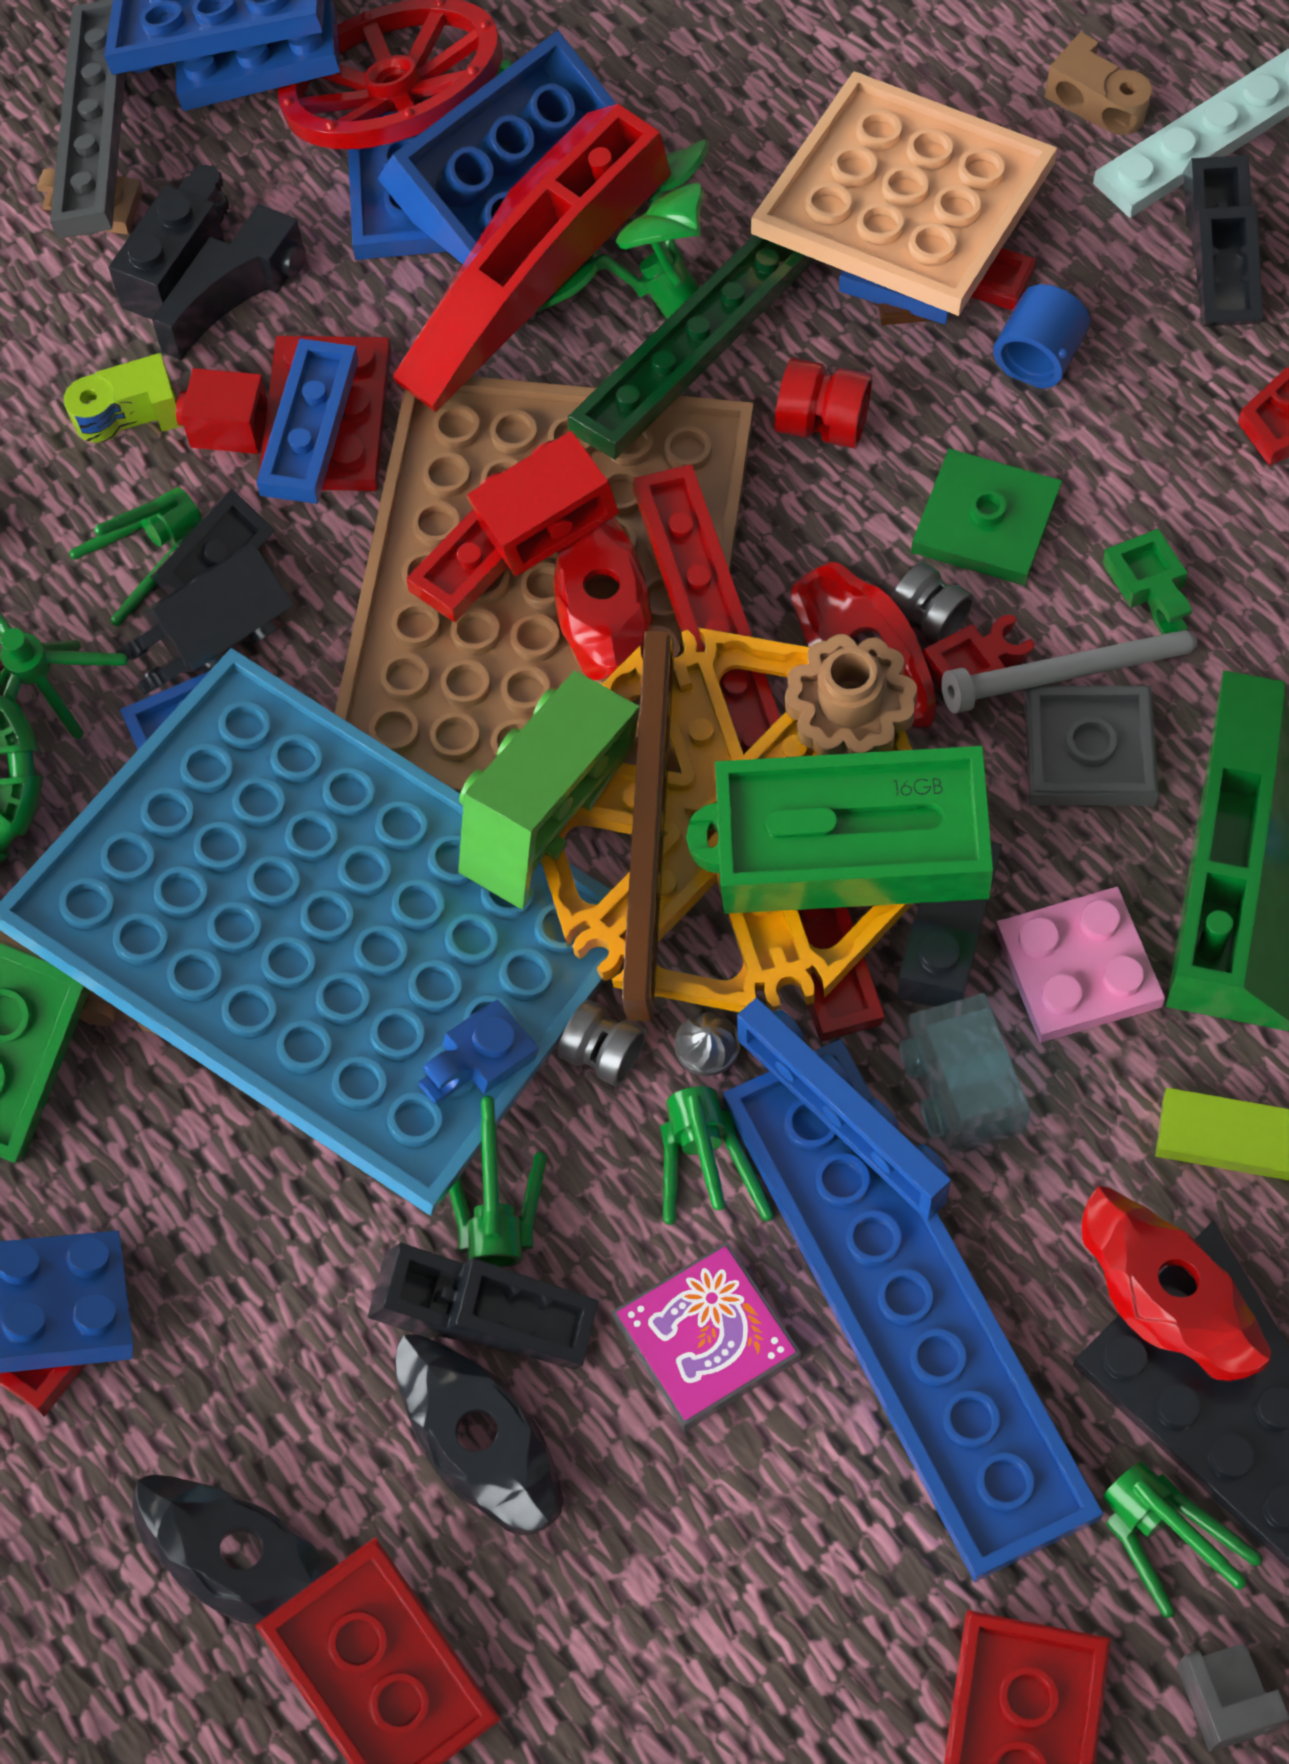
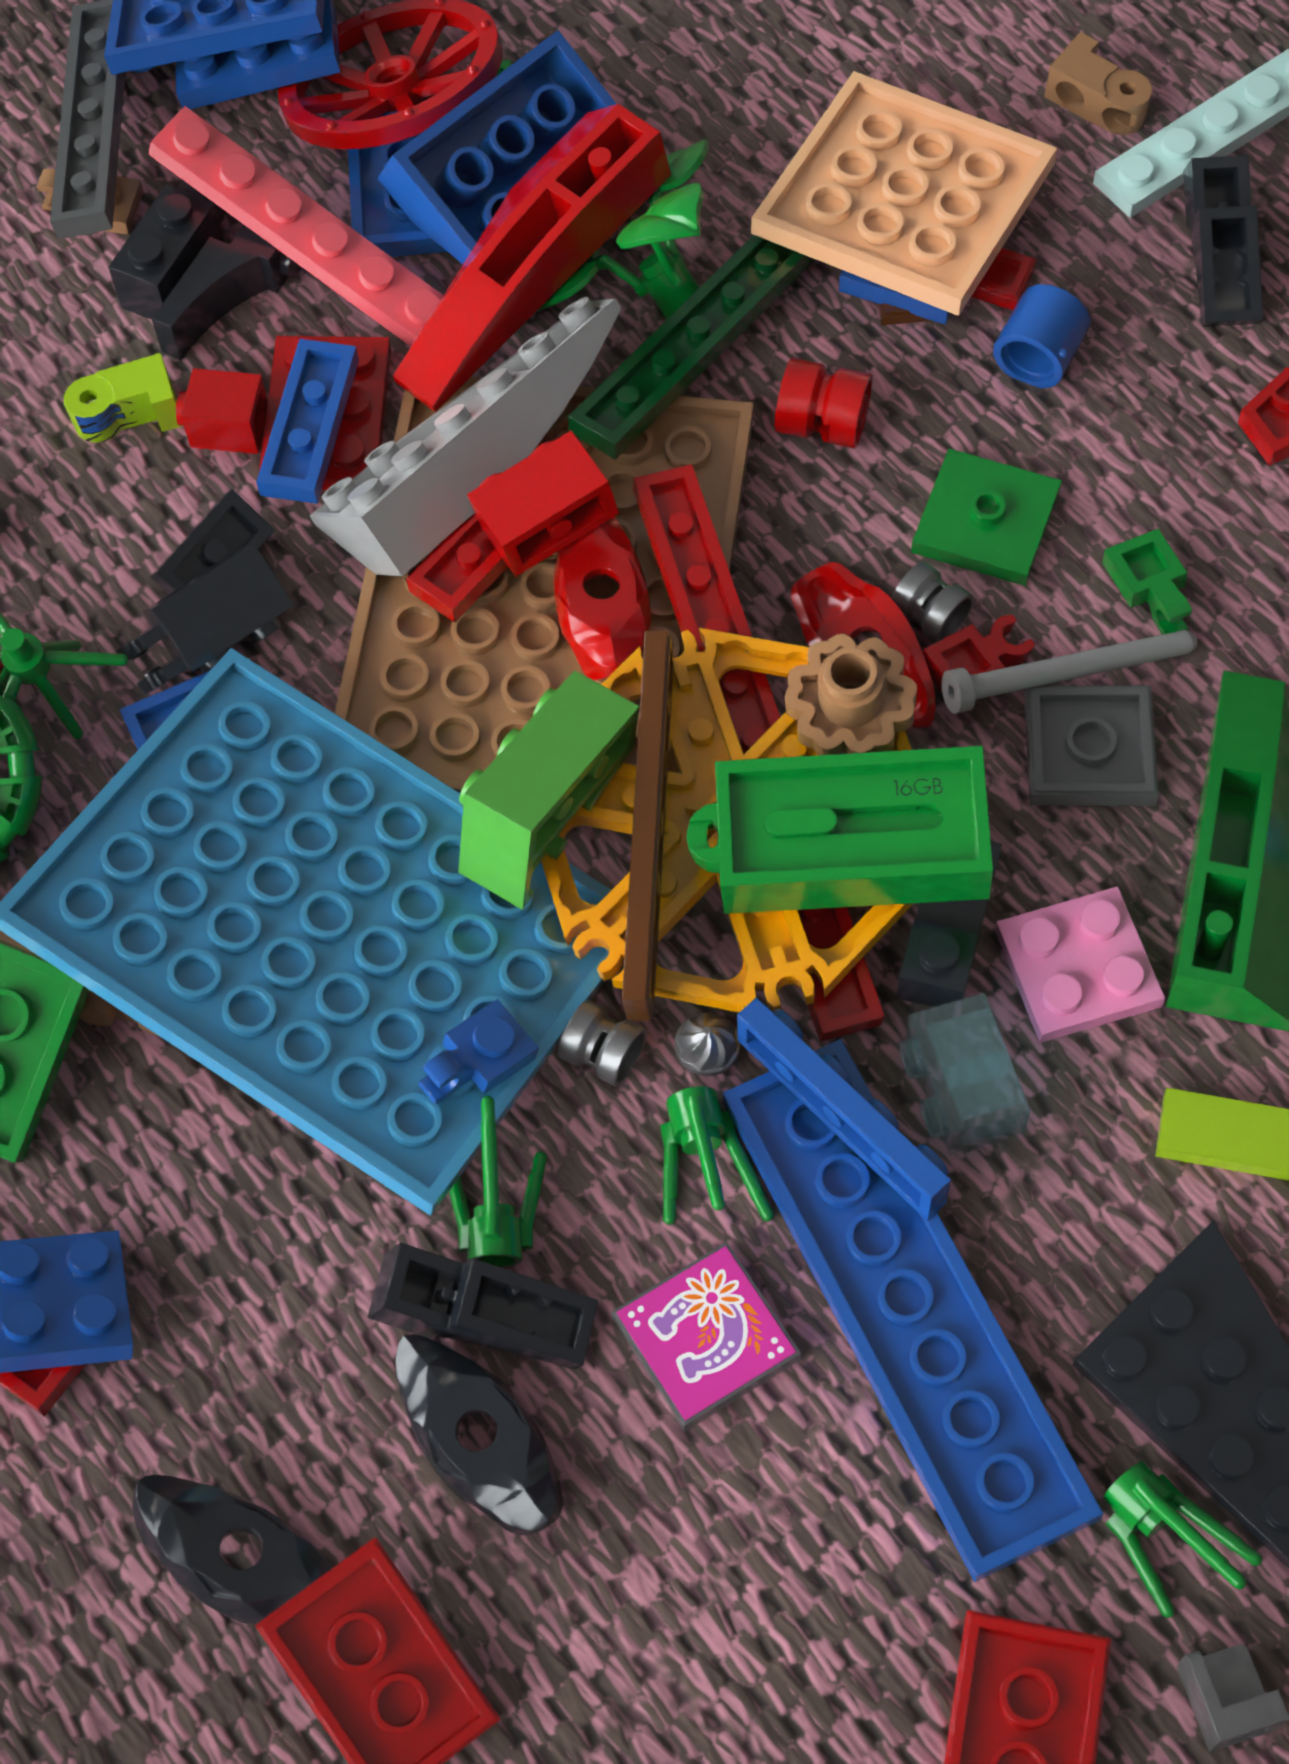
green plant [69,487,202,626] -> none
red piece [1081,1186,1271,1381] -> none
none -> coral plate [149,106,443,347]
none -> light grey wedge [309,297,621,576]

